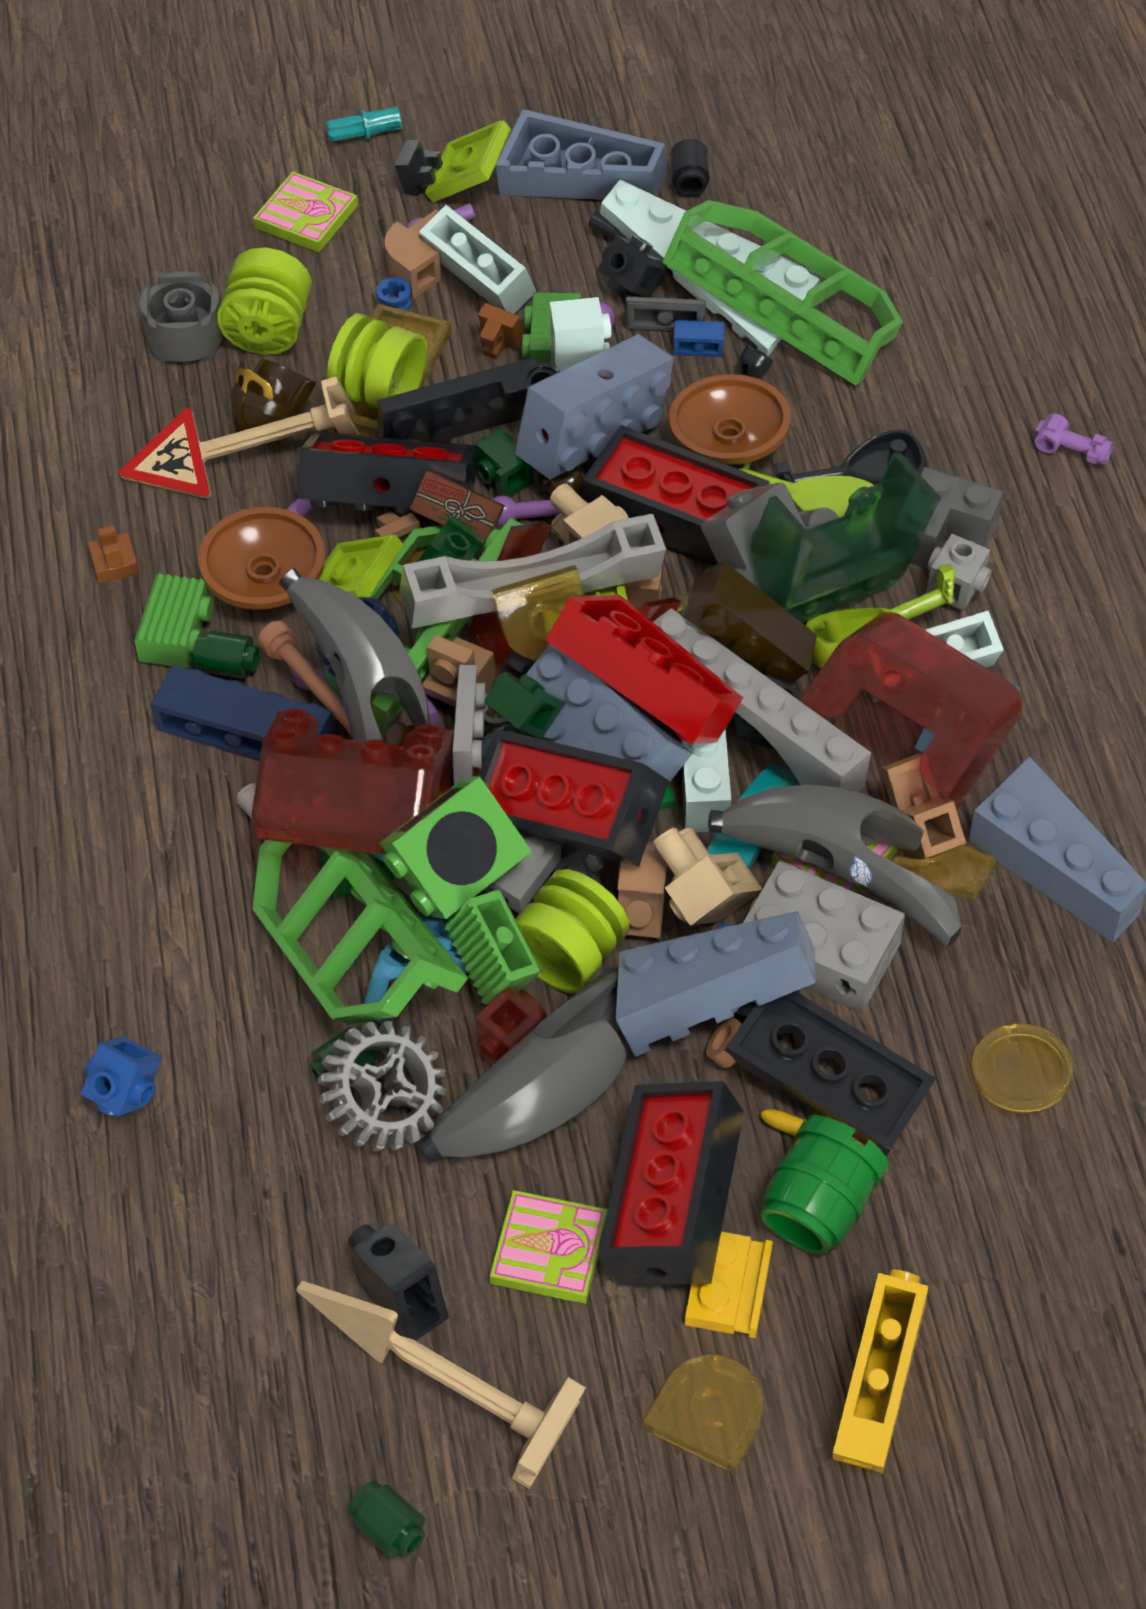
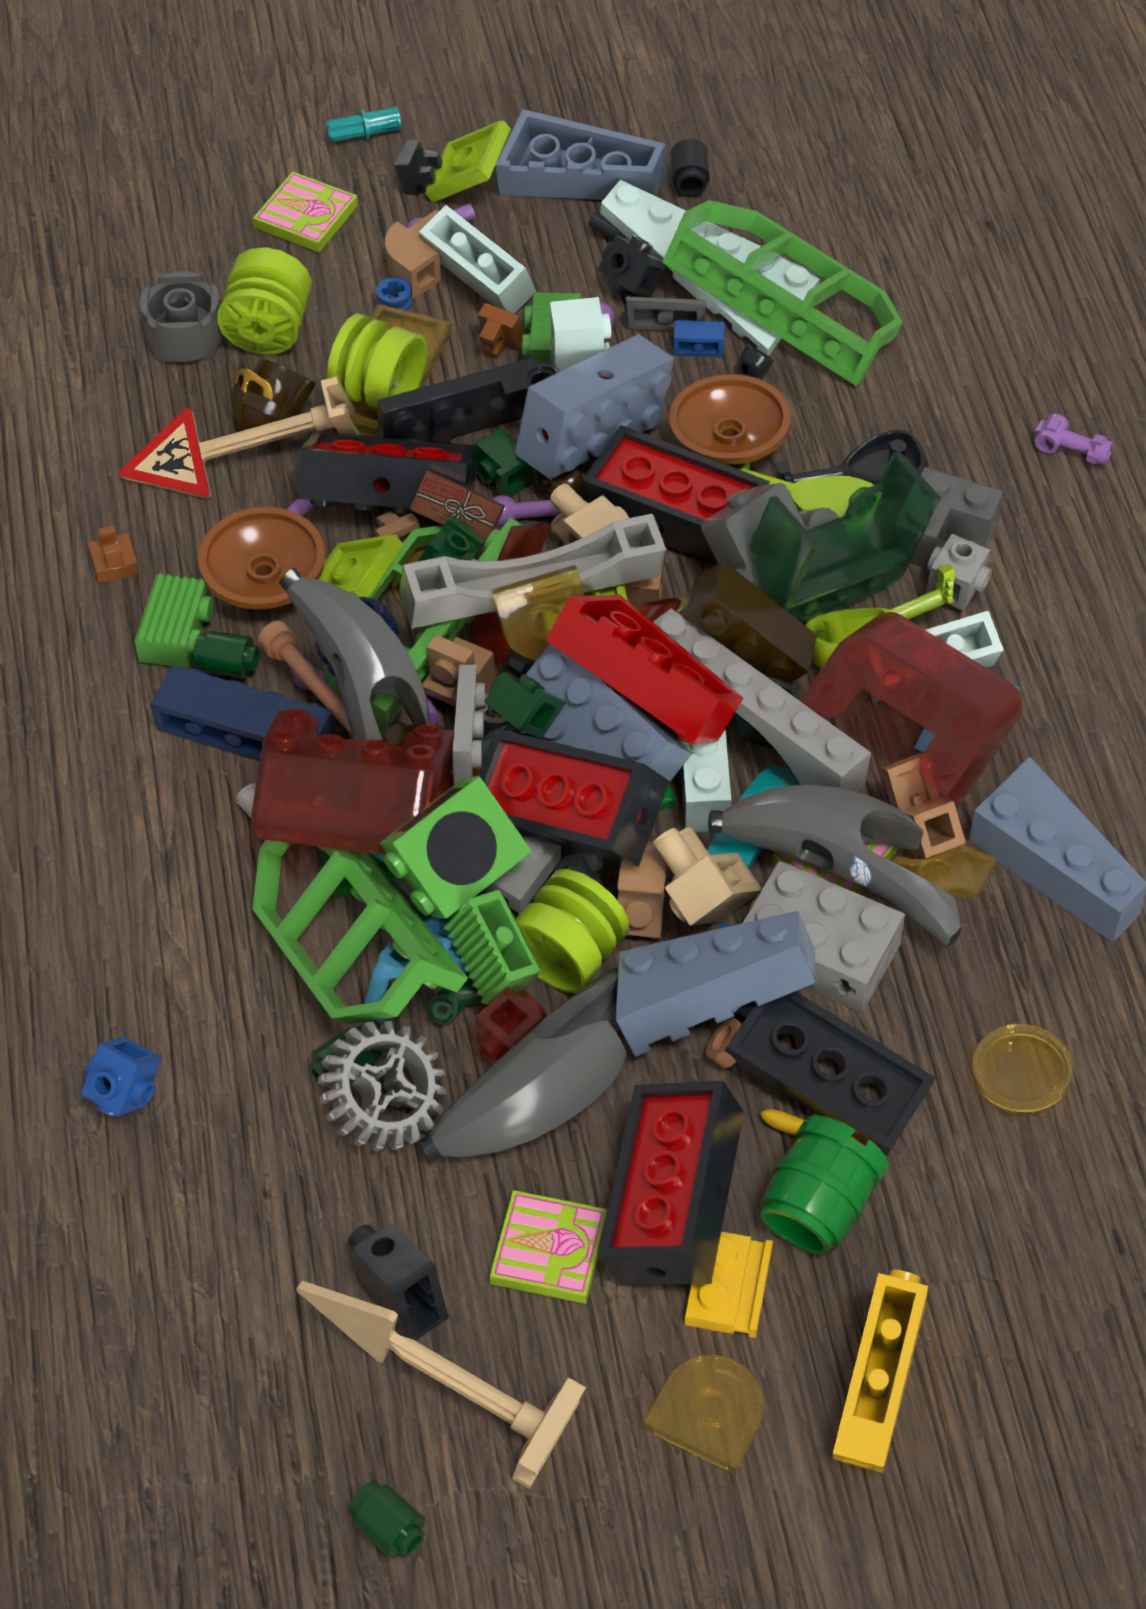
none -> dark green arm [427,982,489,1025]

